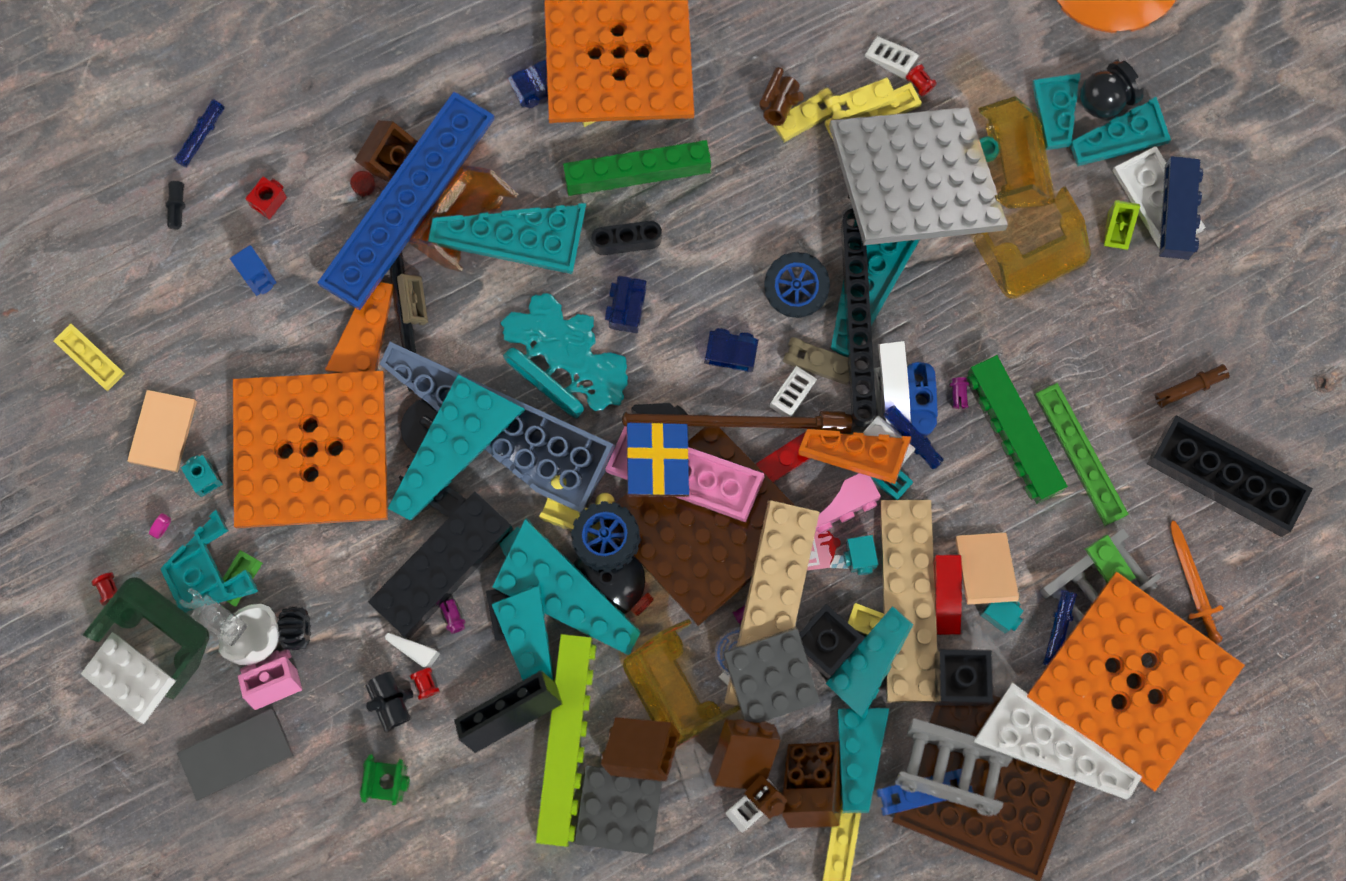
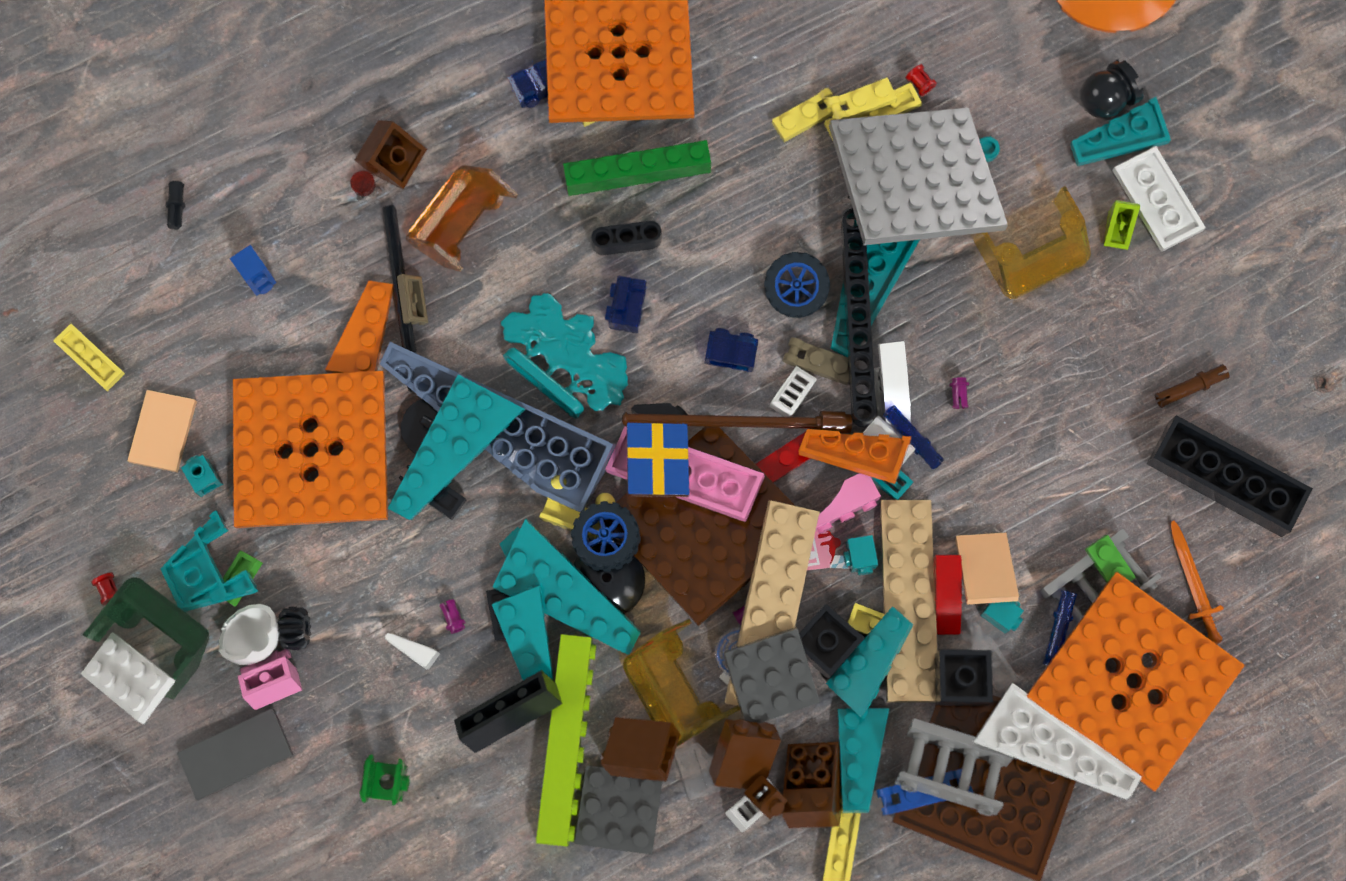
dark pink tile [149,513,171,539] -> none
clear blue pin [174,99,225,168] -> none
clear plate [180,588,248,646] -> none
red brick [245,177,287,220] -> none
blue plate [318,92,495,310] -> none
black pin [365,671,413,733] -> none
black brick [368,491,513,640] -> none
red bush [410,667,440,700] -> none
teal wing [428,203,586,274] -> none
clear red tile [631,592,654,616] -> none
reddish brown pin [760,67,804,126] -> none
white slope [865,36,919,80] -> none
blue piece [907,362,938,436] -> none
green brick [967,355,1068,504] -> none
clear yellow windscreen [978,96,1055,209] -> none
teal wing [1032,73,1081,150] -> none
bright green tile [1034,383,1129,526] -> none
dark blue brick [1159,156,1203,260] -> none

